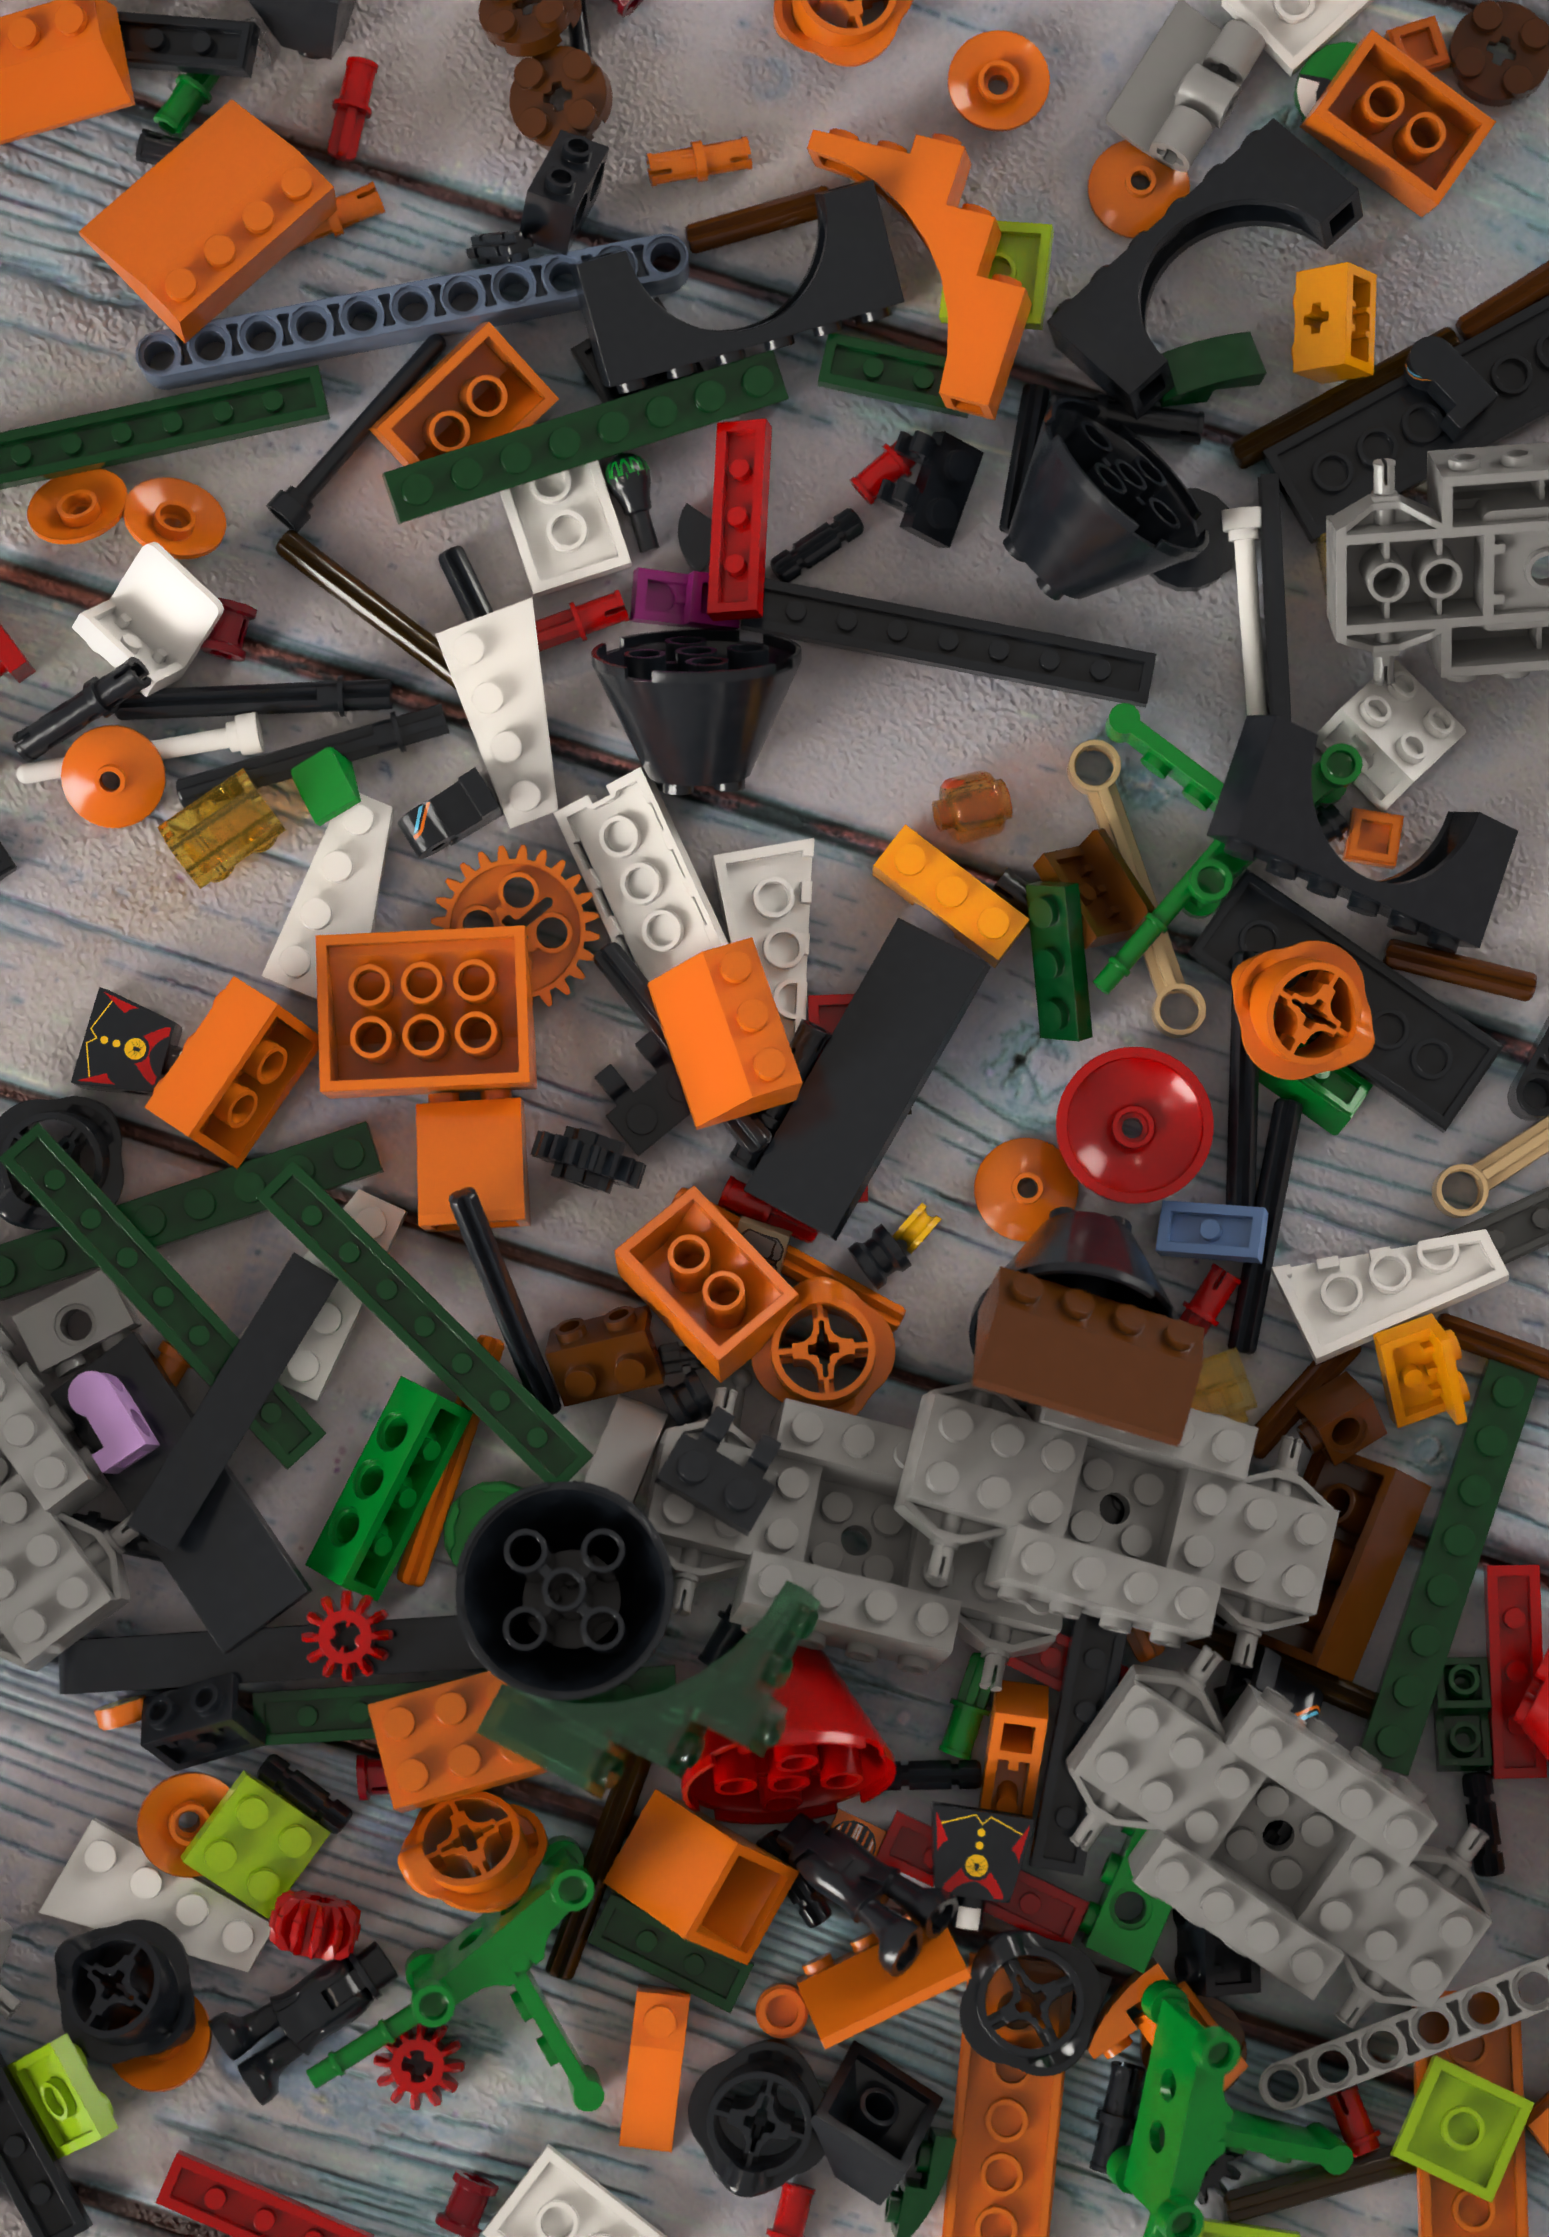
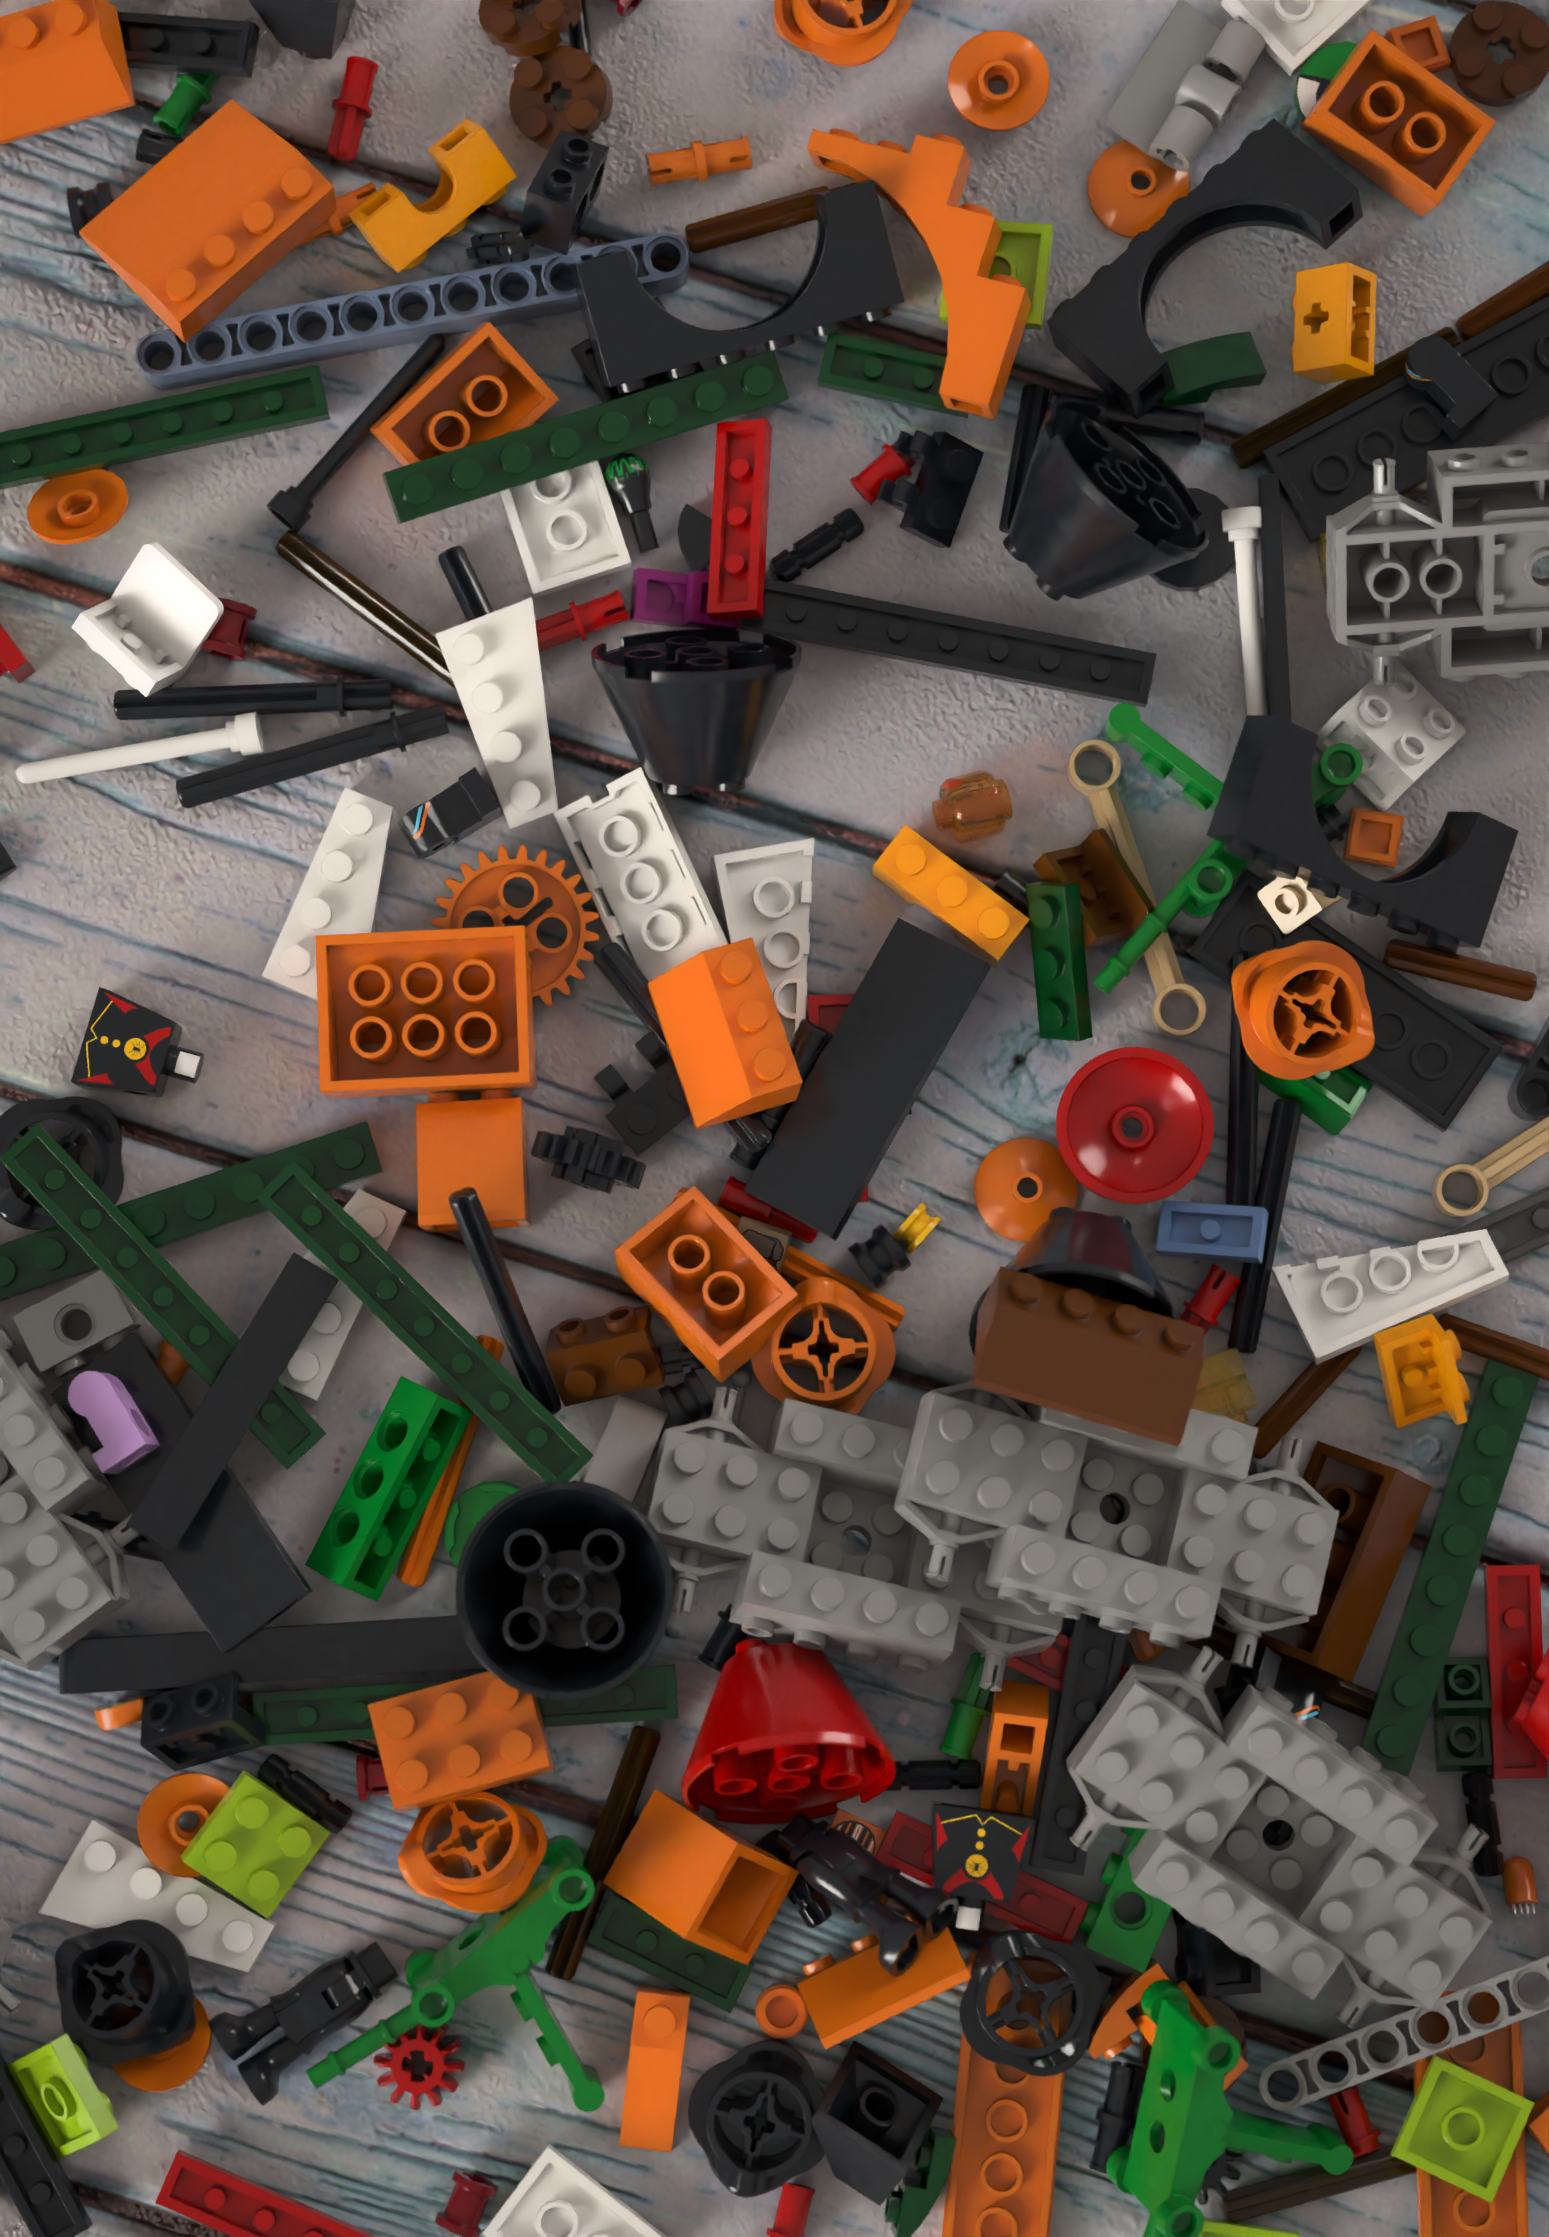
black pin [12,657,151,762] -> none
orange dish [61,725,166,828] -> none
orange dish [123,477,226,559] -> none
orange brick [144,976,319,1169] -> none
clear yellow brick [157,768,286,889] -> none
red gear [269,1890,361,1961] -> none
green slope [291,747,361,826] -> none
red gear [301,1590,394,1682] -> none
clear green arch [477,1580,821,1800] -> none
black plate [654,1406,782,1537] -> none
reddish brown brick [1294,1371,1388,1467] -> none
none -> black wheel [67,181,114,239]
none -> light orange arch [348,118,517,273]
none -> bracket [1257,877,1343,934]
none -> orange piece [1502,1857,1539,1915]

